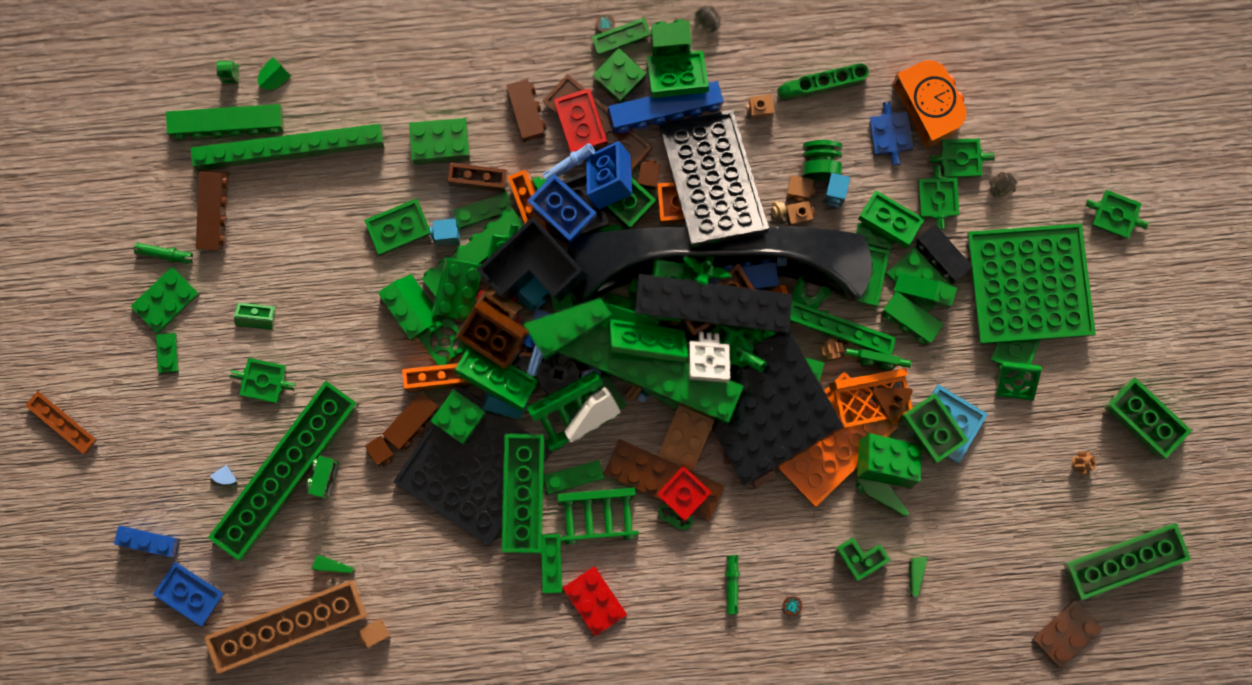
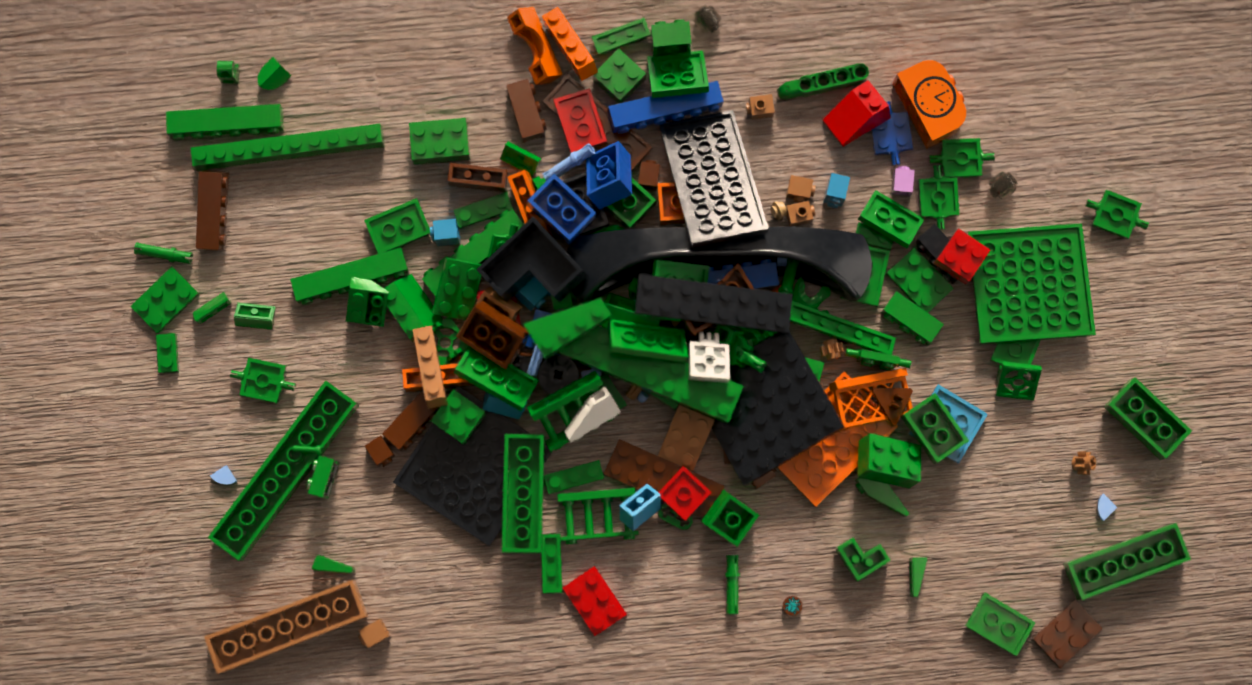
dark orange plate [25,391,97,454] -> none
blue brick [114,525,180,558] -> none
blue plate [153,562,225,627] -> none
tile [596,14,615,33] -> none
green animal [684,256,731,285] -> none
green wheel [802,140,842,180] -> none
green slope [893,273,957,309] -> none
none -> green slope [193,292,232,324]
none -> green brick [290,248,409,305]
none -> green piece [293,445,322,455]
none -> green slope [345,277,388,327]
none -> medium nougat brick [412,325,448,409]
none -> green plate [500,141,541,176]
none -> orange arch [507,7,563,85]
none -> orange brick [542,7,598,81]
none -> dark azure brick [619,484,661,531]
none -> green brick [701,490,759,547]
none -> green pin [778,259,799,296]
none -> red slope [822,80,891,147]
none -> lavender brick [891,166,915,196]
none -> red brick [934,228,990,285]
none -> green plate [965,592,1036,656]
none -> light blue tile [1097,493,1117,521]

